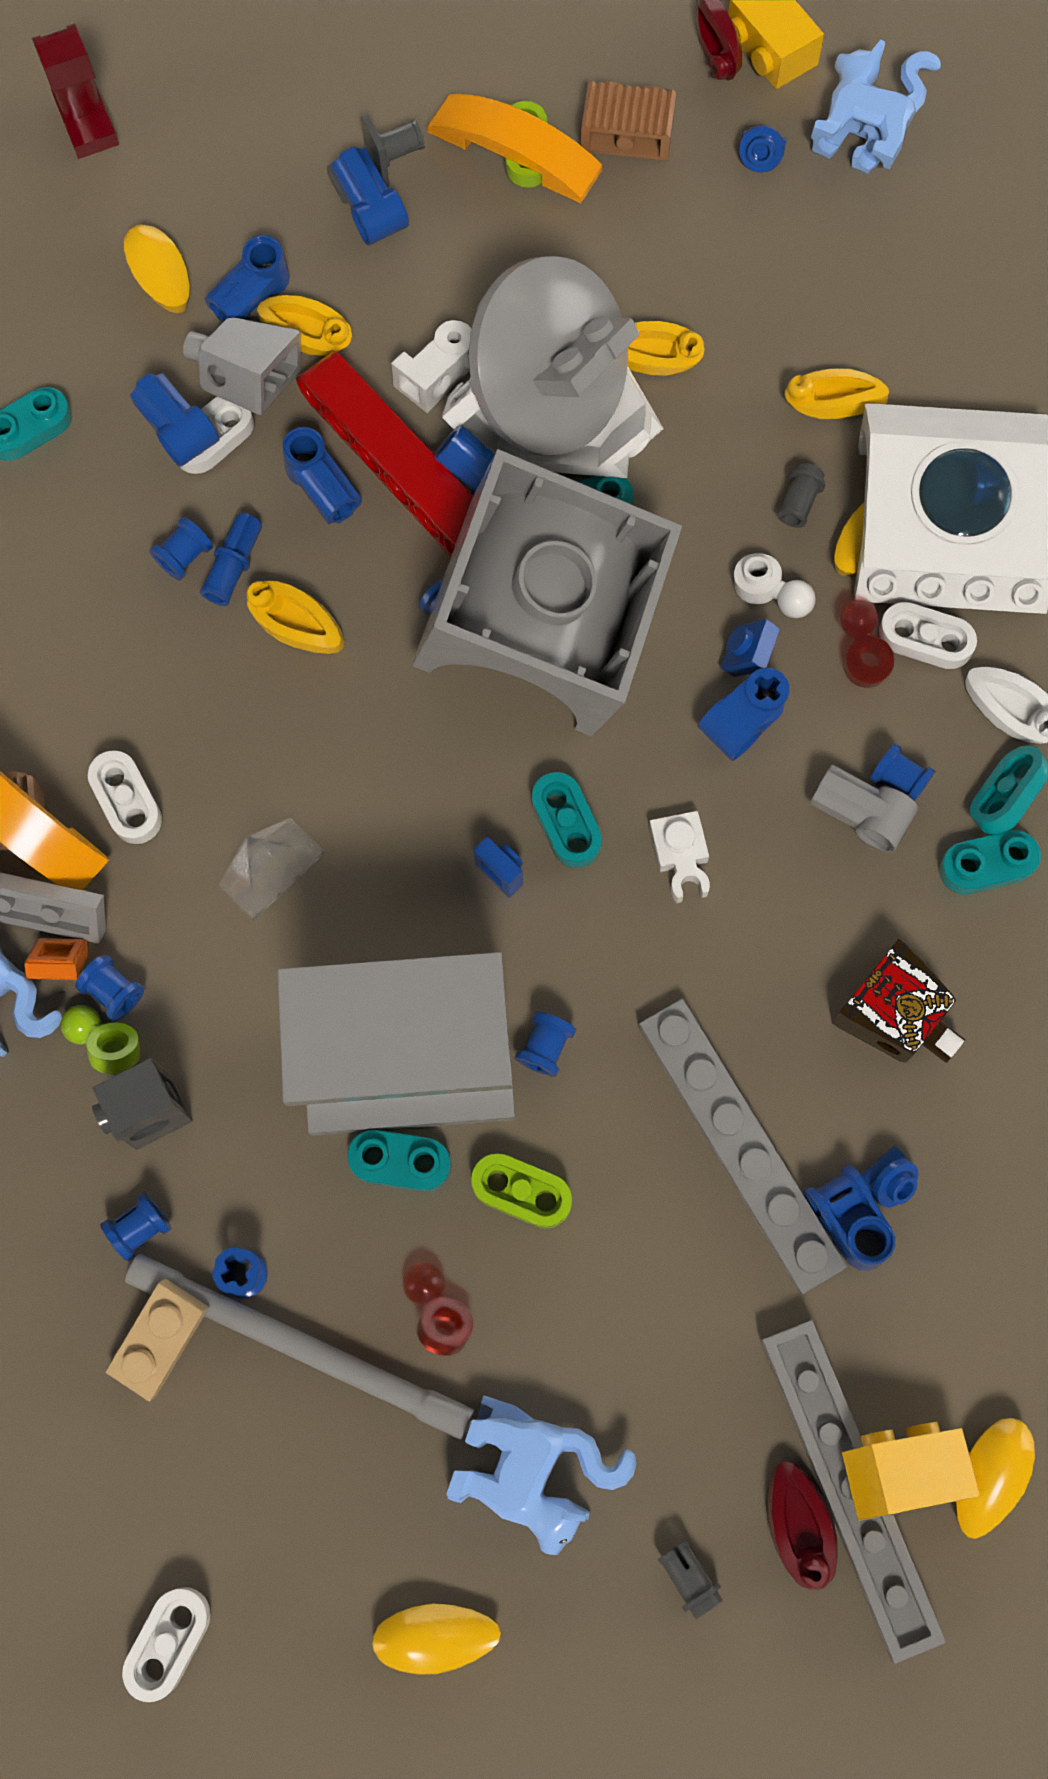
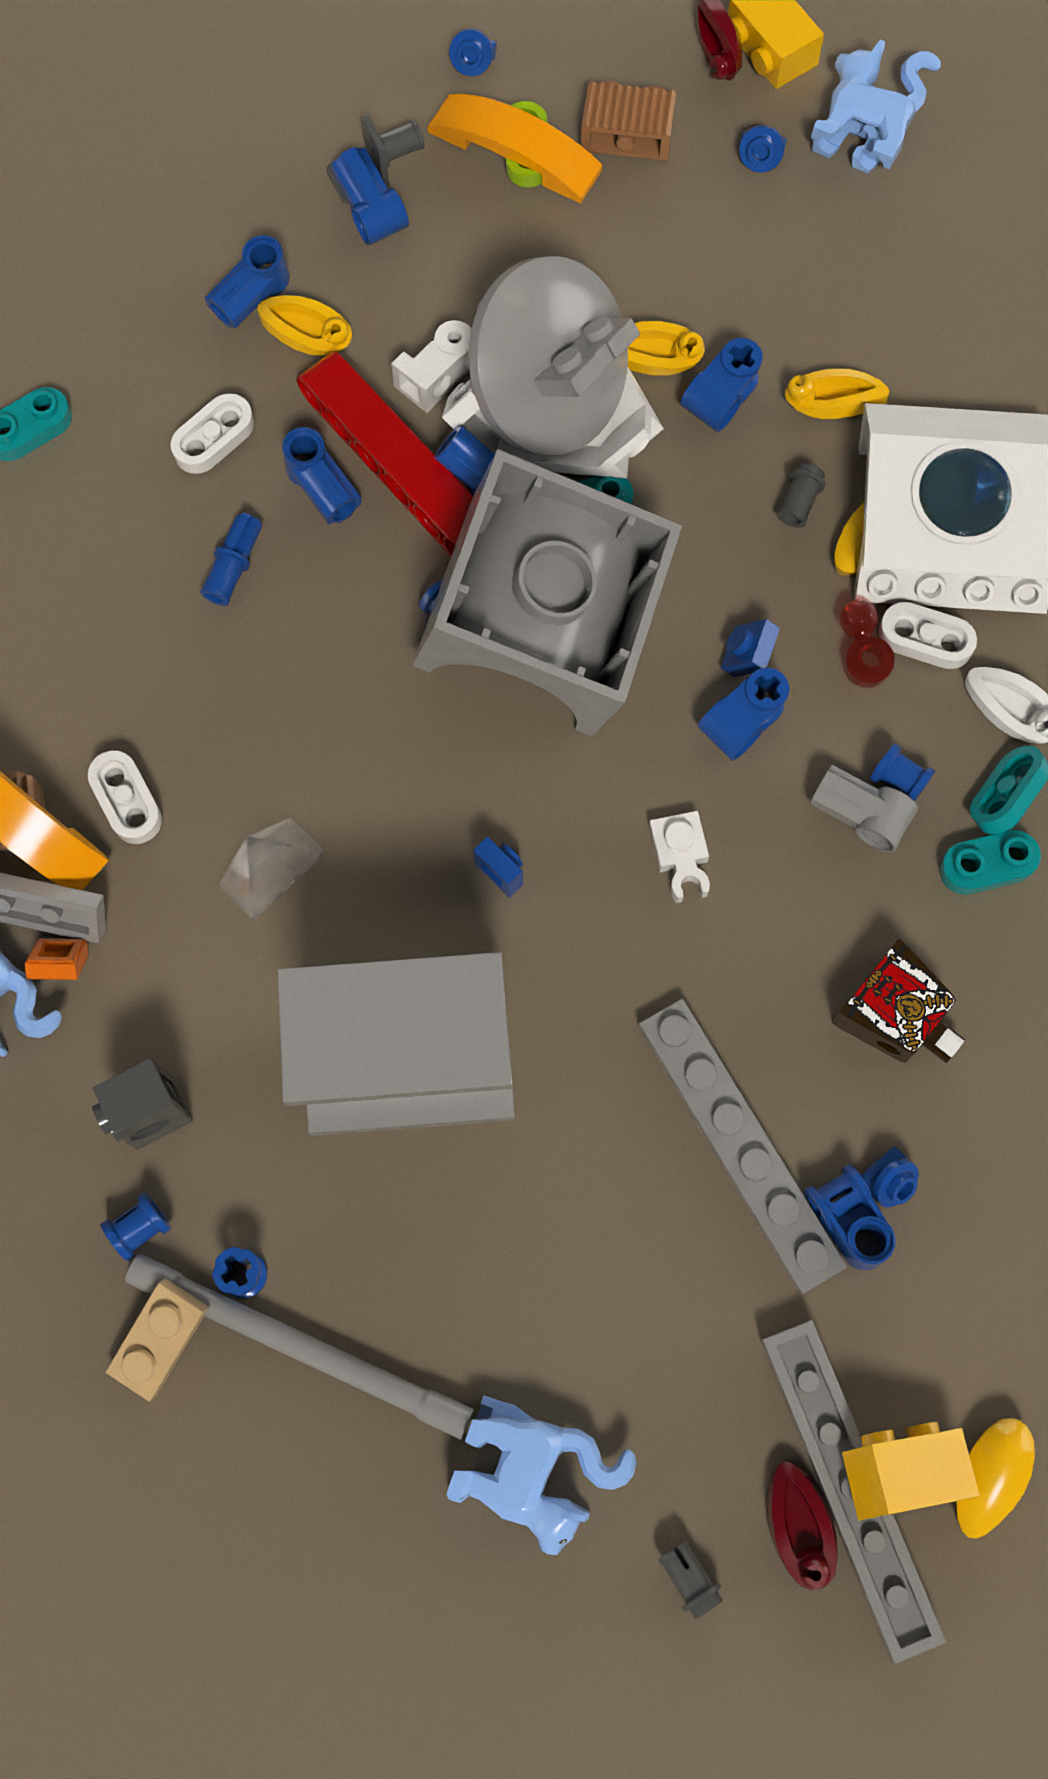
dark red piece [32,23,119,159] -> none
lime plate [60,1004,140,1074] -> none
blue bush [75,955,145,1021] -> none
white plate [122,1587,211,1702] -> none
yellow arm [124,224,190,314] -> none
blue piece [130,373,220,467] -> none
blue bush [149,517,213,581] -> none
light grey torso [183,317,301,415] -> none
yellow arm [246,581,345,654] -> none
teal plate [347,1130,451,1192] -> none
yellow arm [372,1603,501,1674] -> none
clear red plate [403,1262,473,1356] -> none
lime plate [471,1153,572,1229] -> none
blue bush [514,1011,576,1077] -> none
teal plate [532,772,602,868] -> none
white plate [734,553,816,618] -> none
none -> blue plate [449,28,497,76]
none -> blue piece [680,338,763,432]

